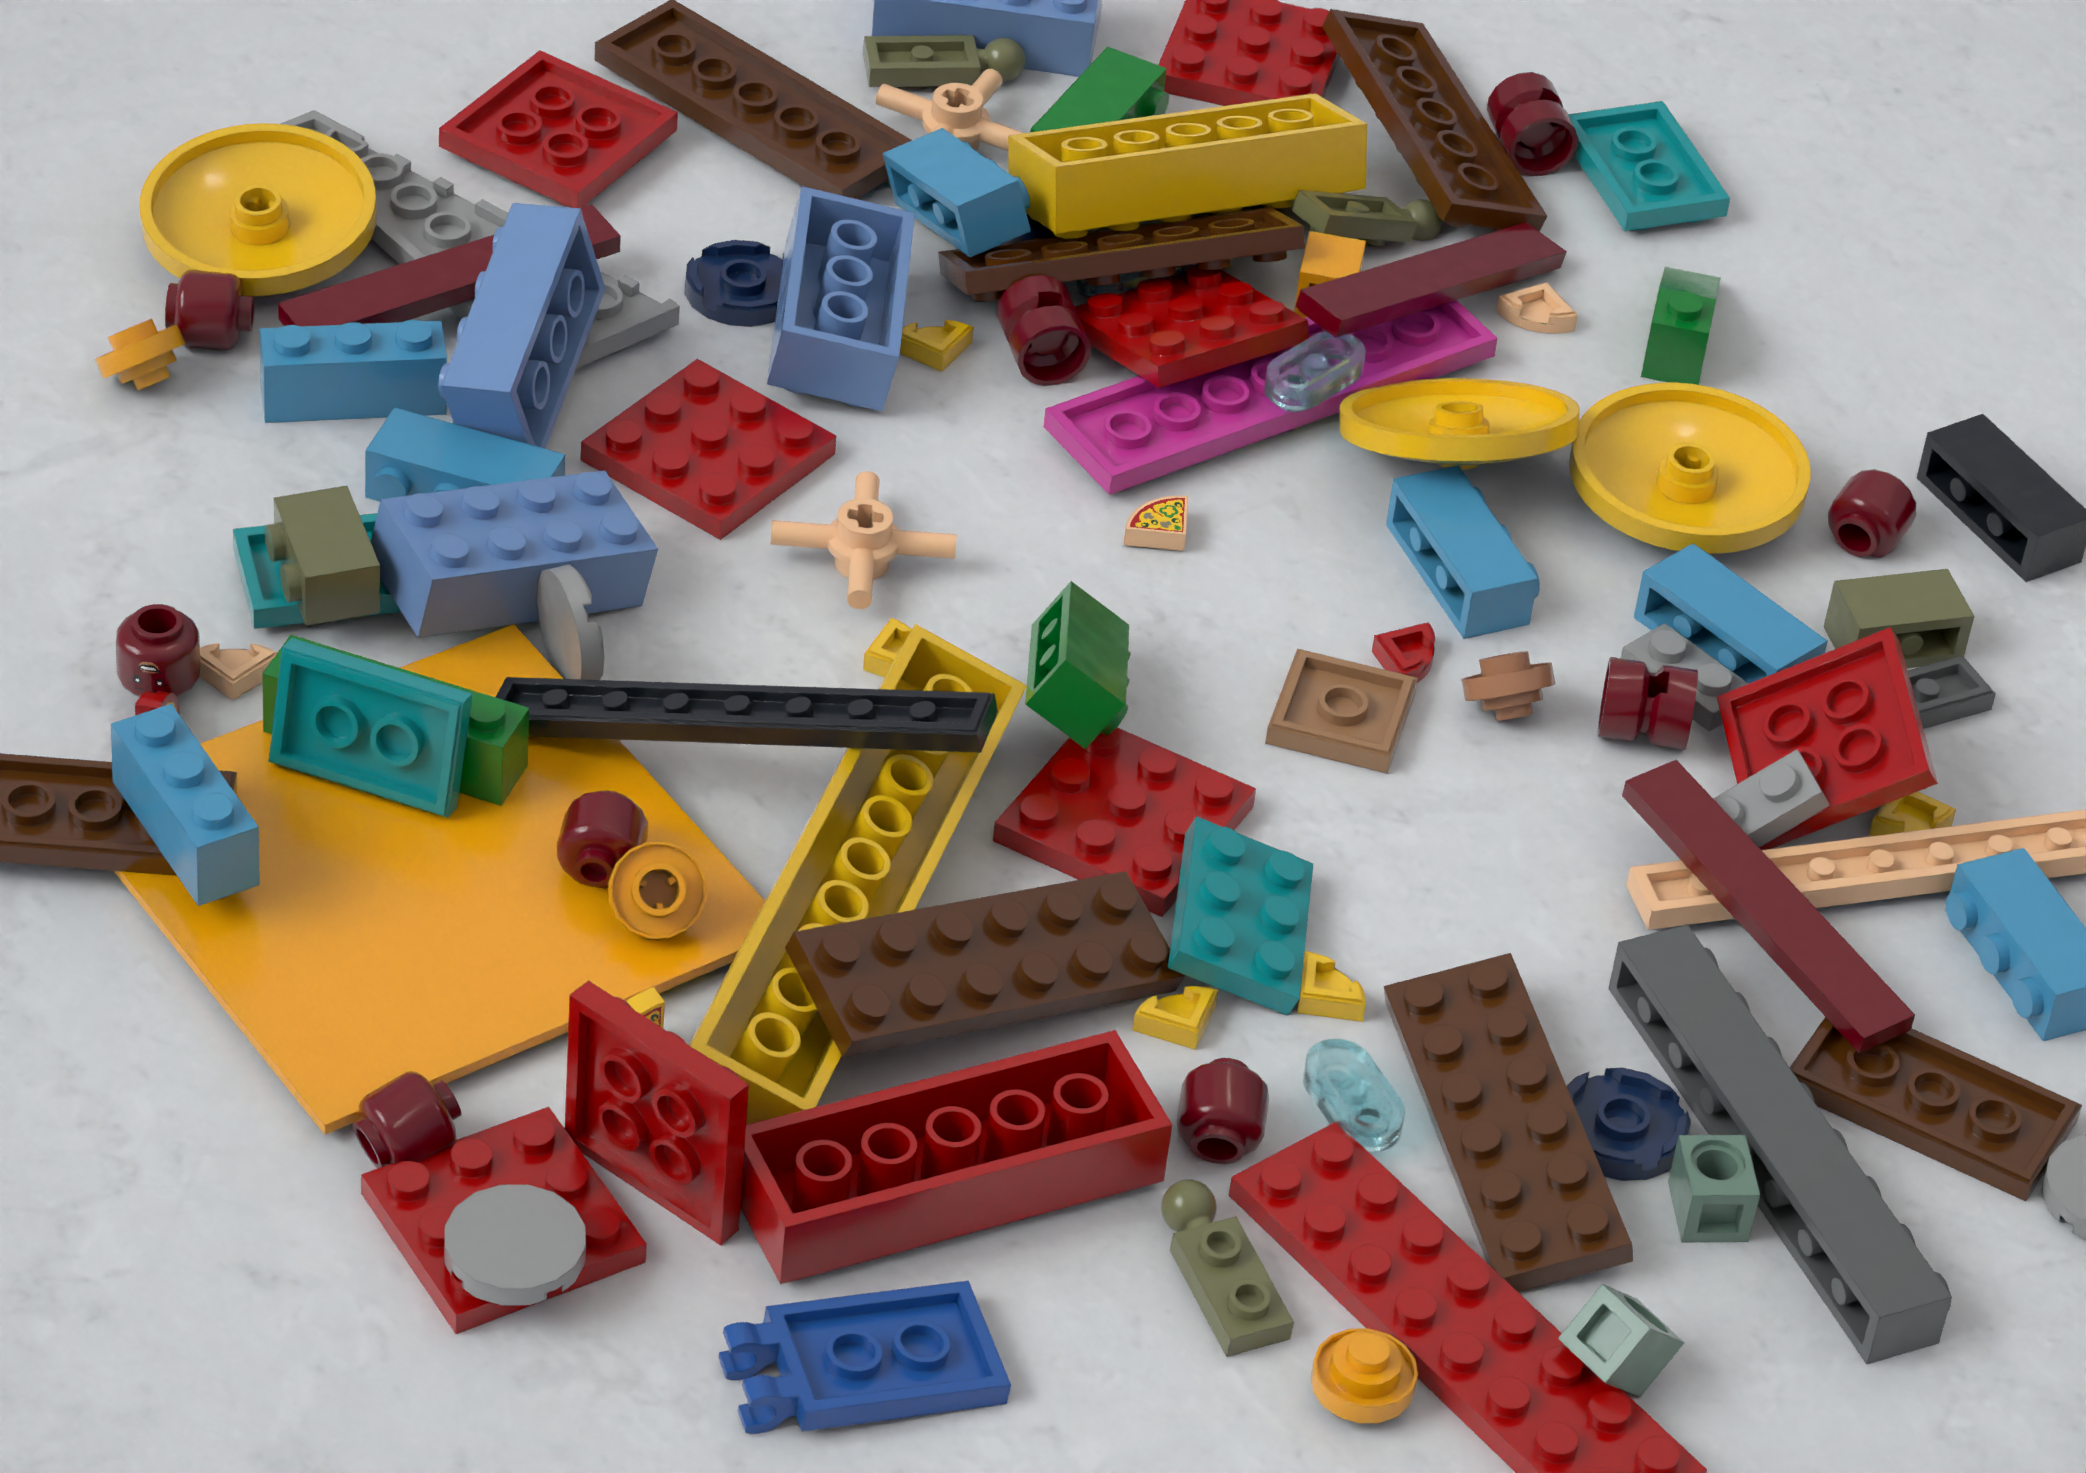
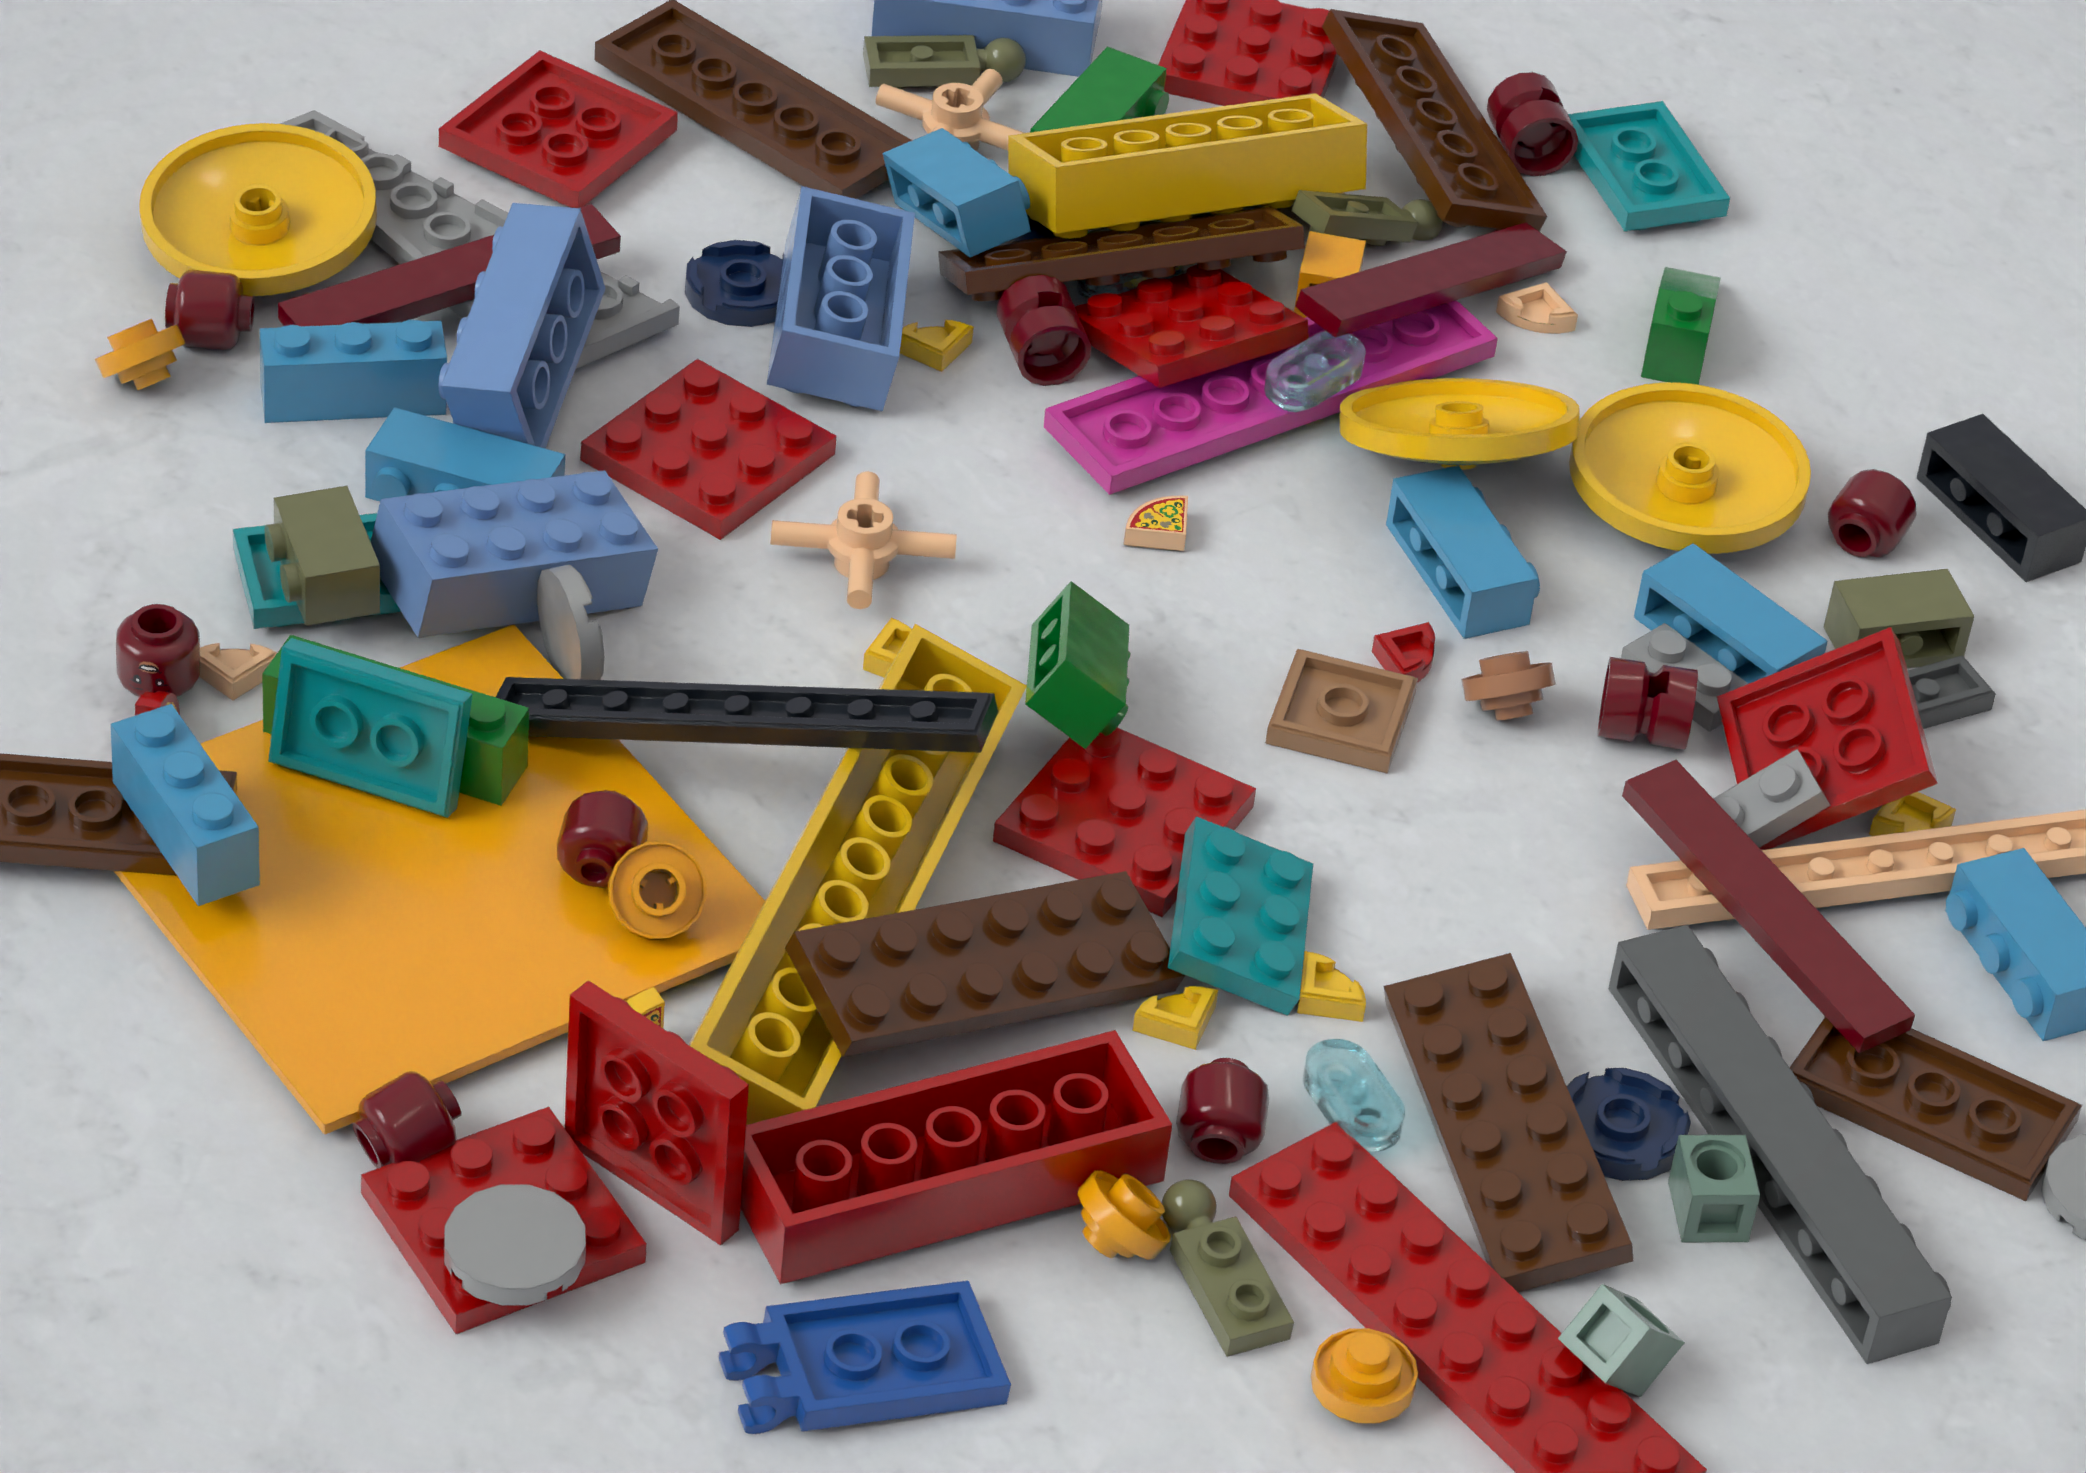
none -> light orange plate [1077,1170,1171,1260]

